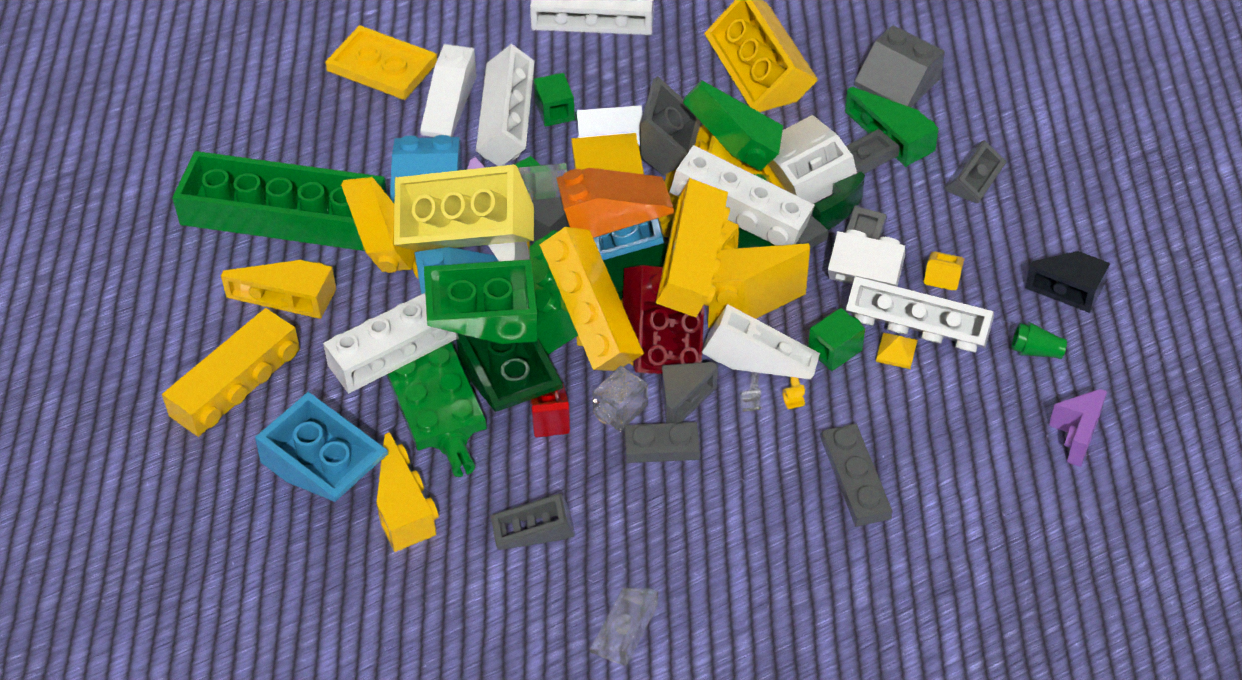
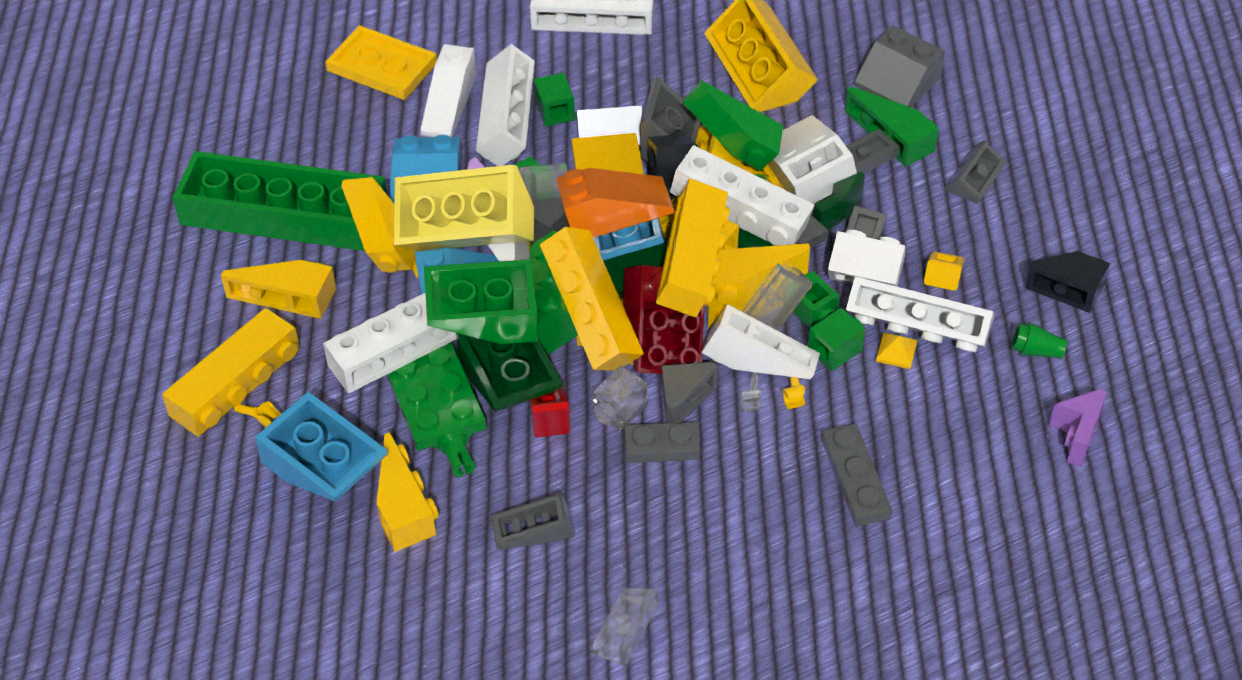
none -> yellow hand [234,402,281,428]
none -> black slope [648,134,698,201]
none -> clear slope [742,263,812,331]
none -> green brick [784,270,840,328]

